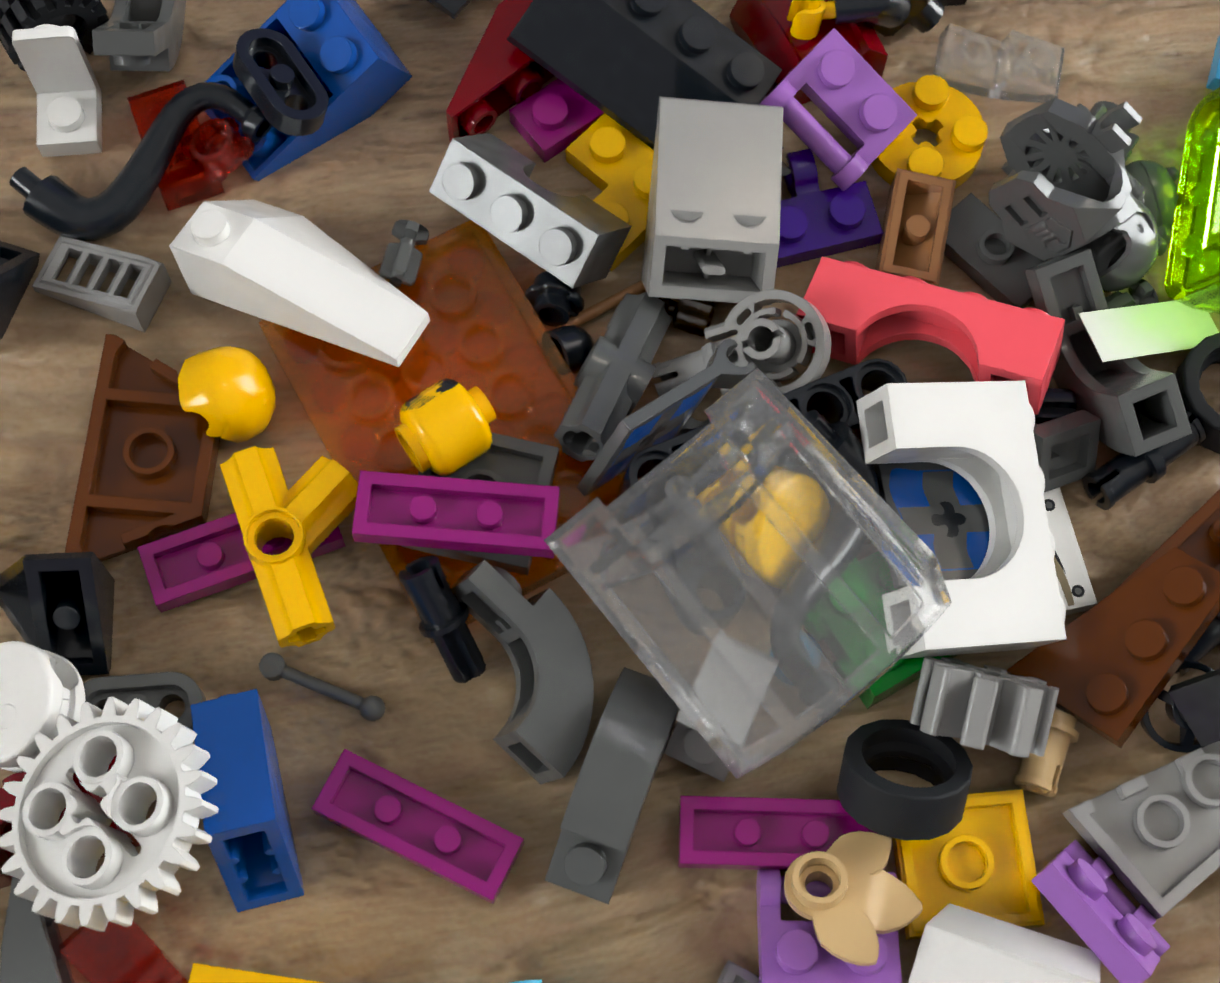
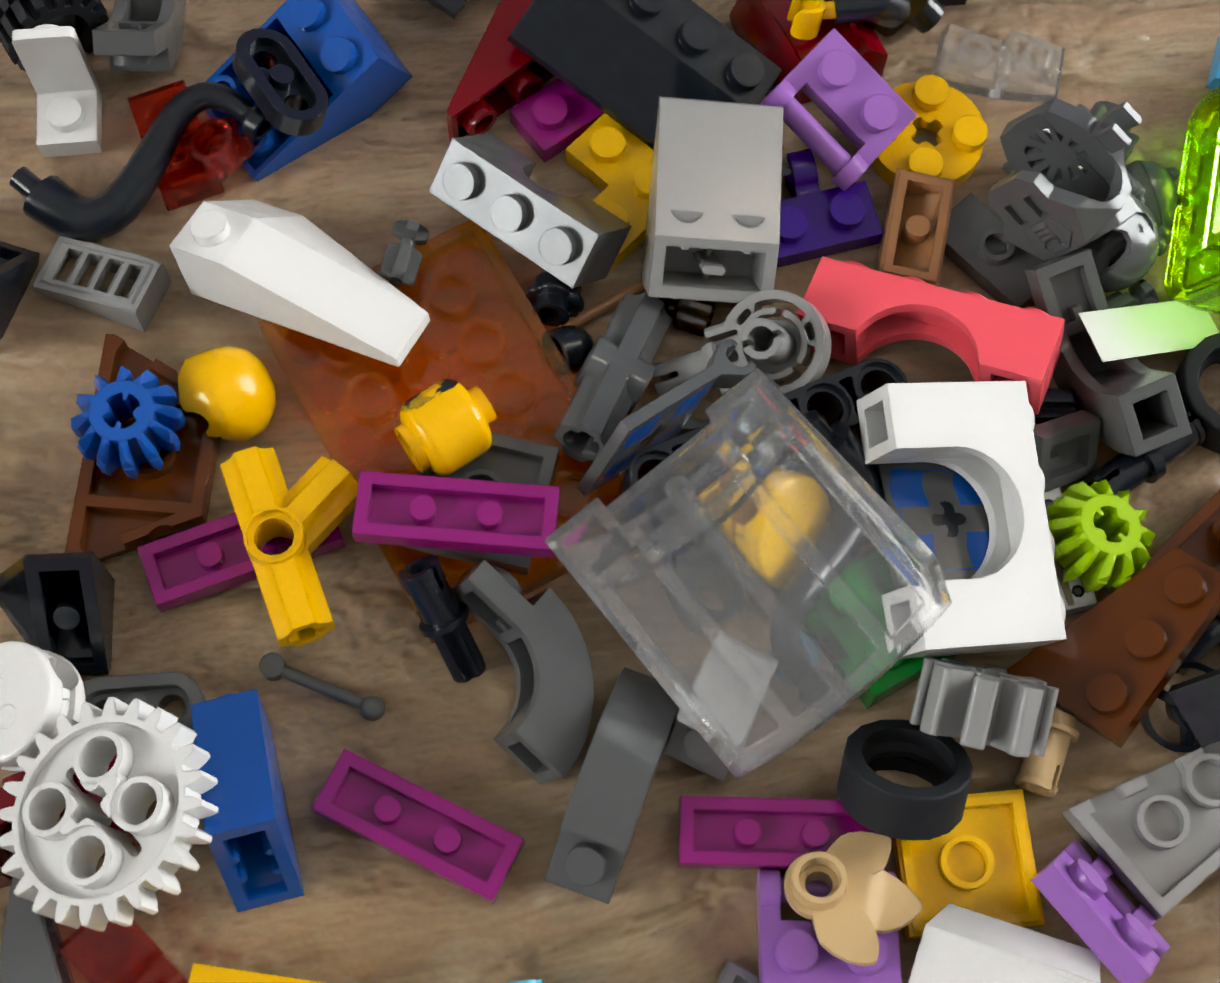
none -> blue gear [70,366,186,480]
none -> lime gear [1046,479,1156,593]

